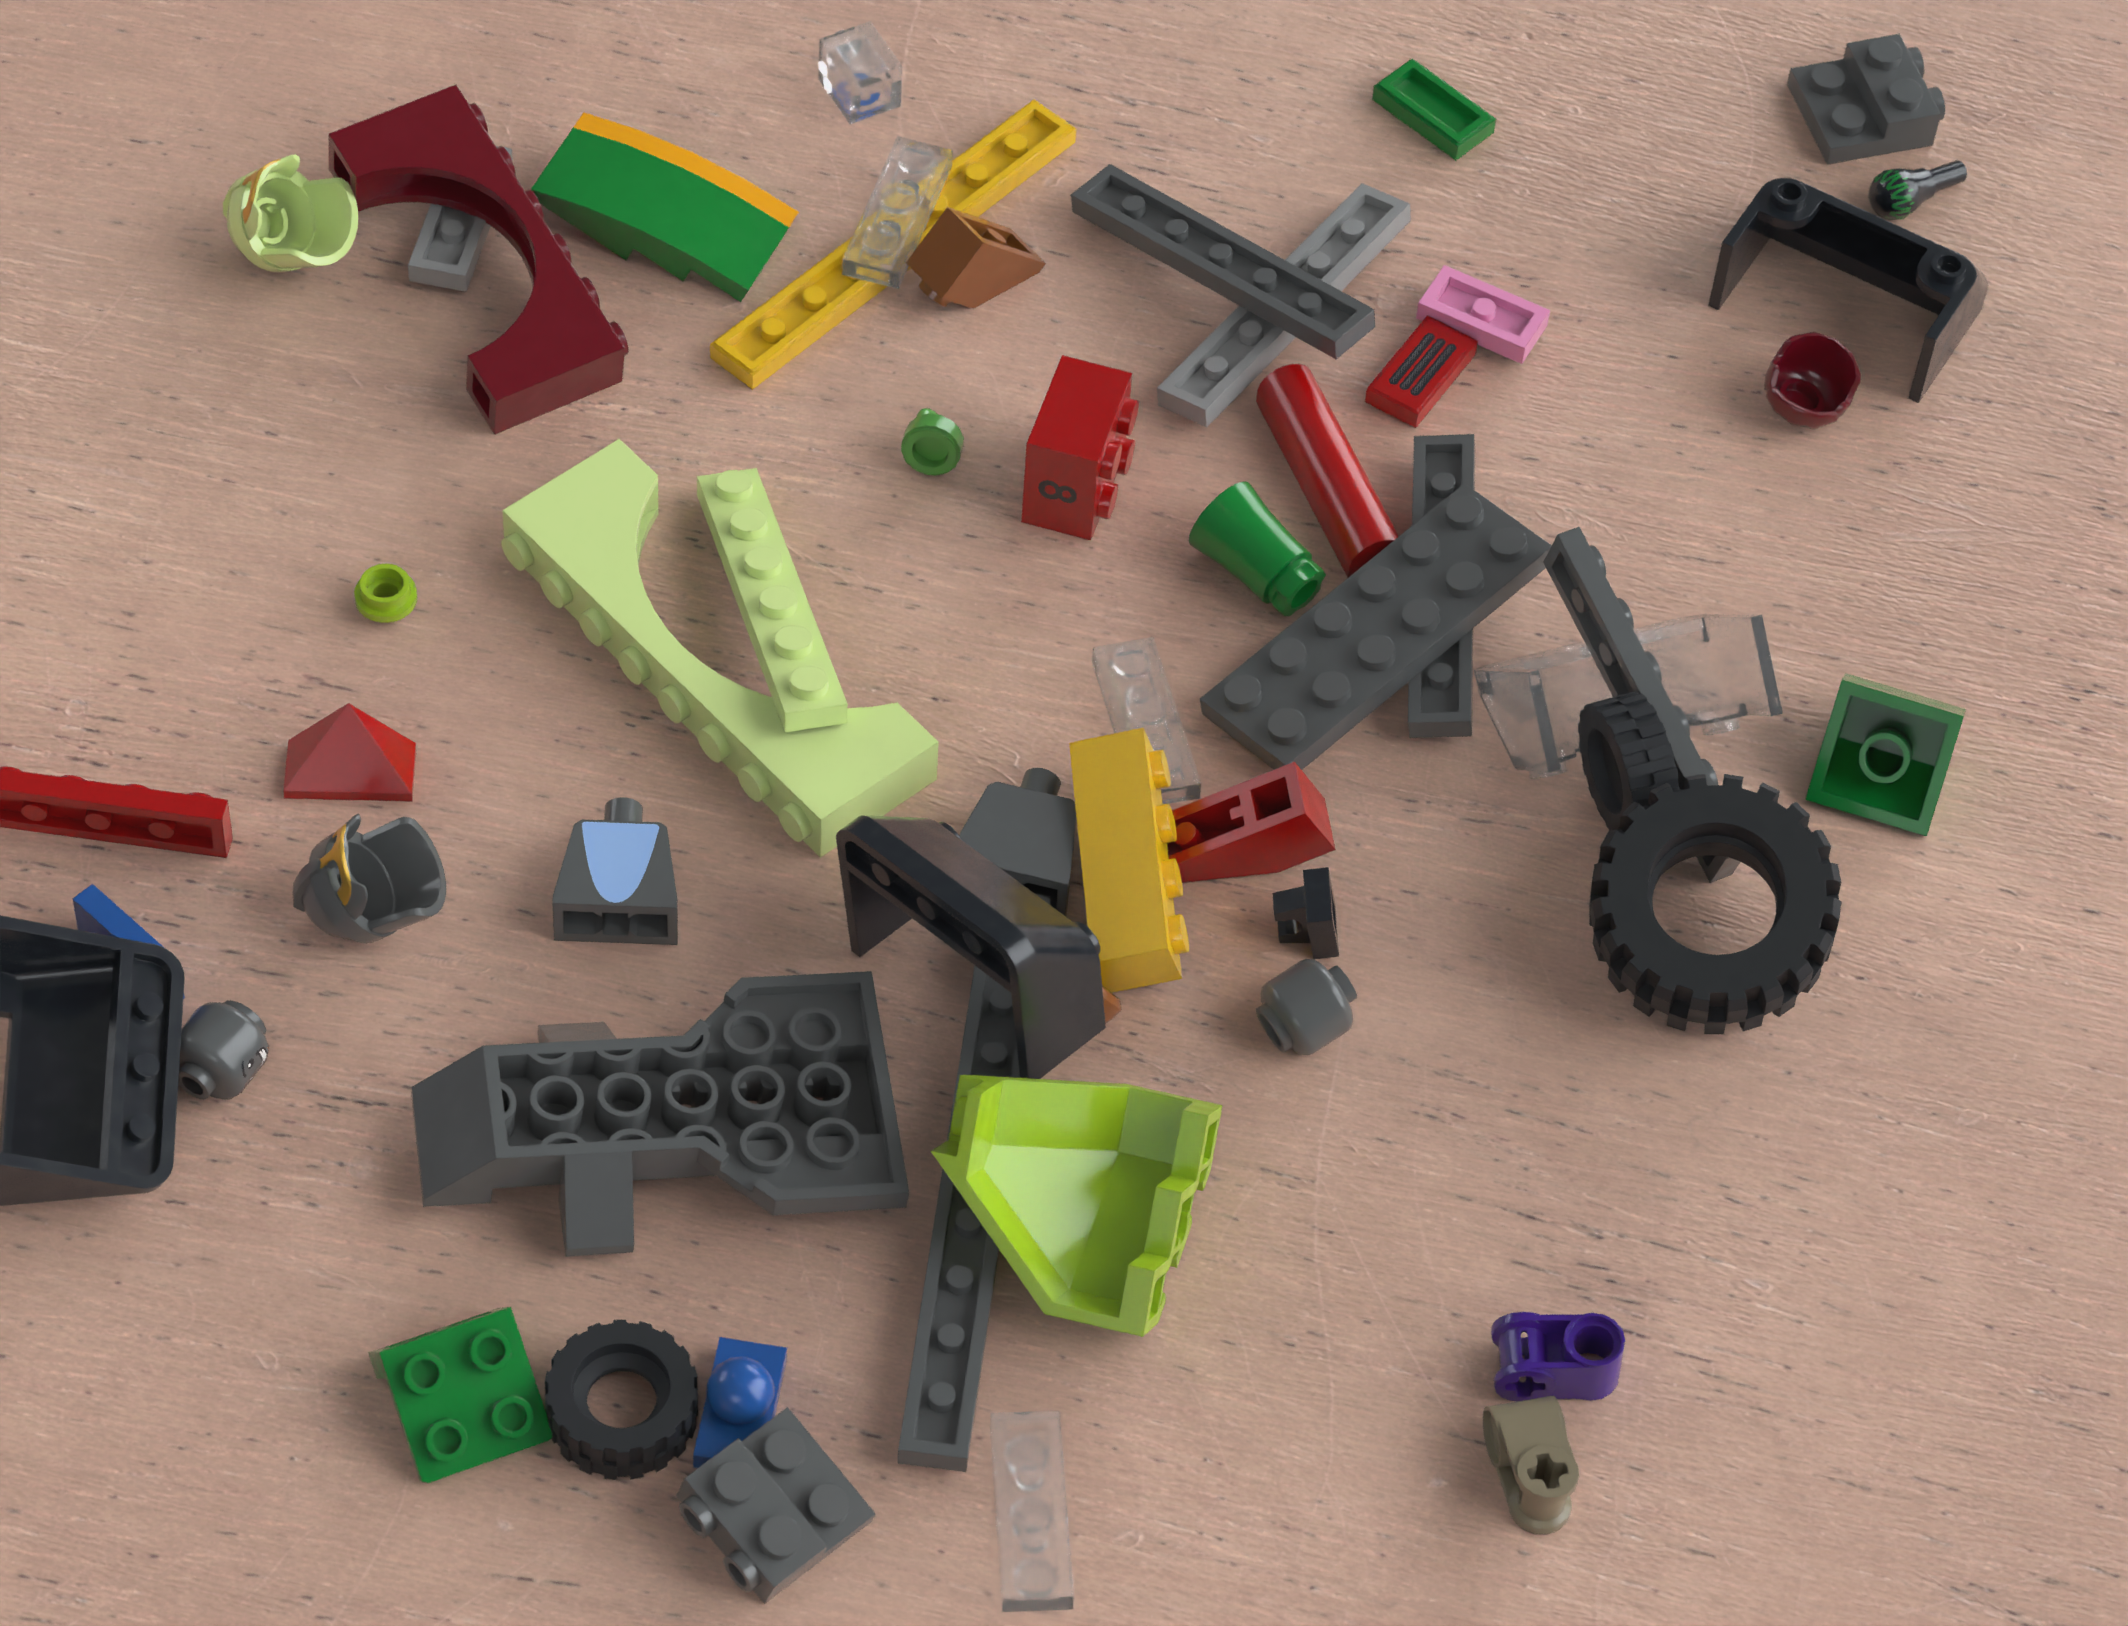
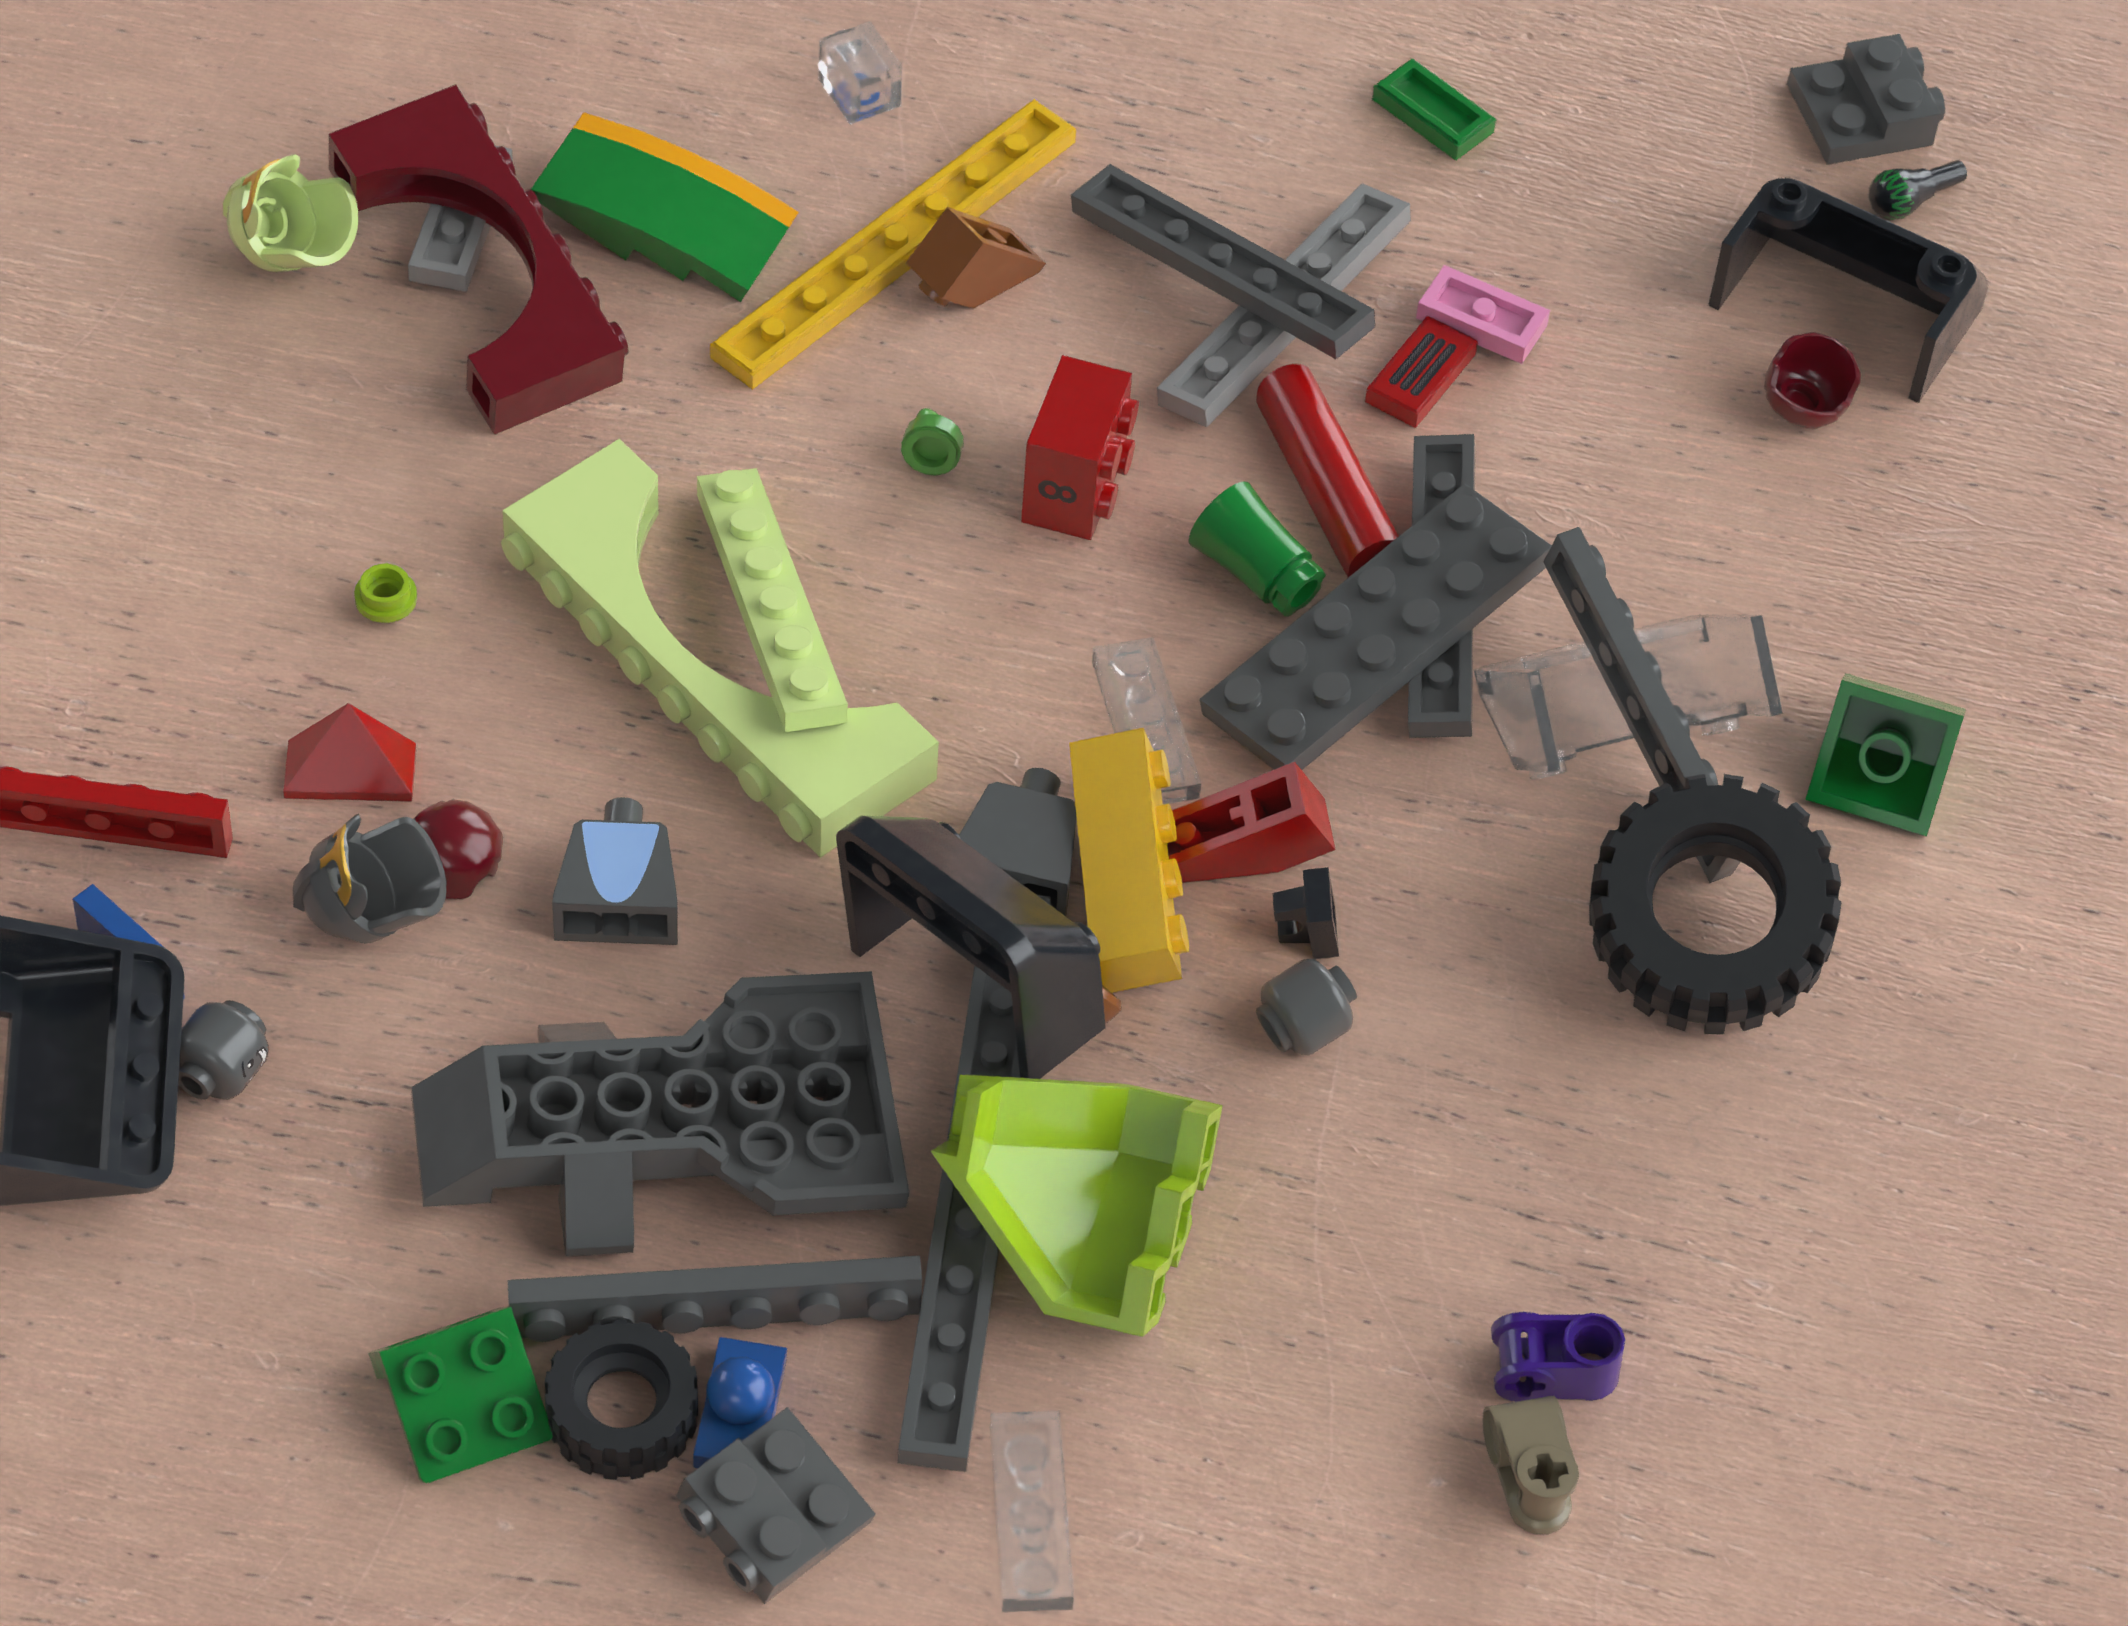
clear plate [842,136,953,289] -> none
black tyre [1578,691,1680,830] -> none
none -> dark red hair [414,799,503,899]
none -> dark grey plate [508,1256,922,1342]

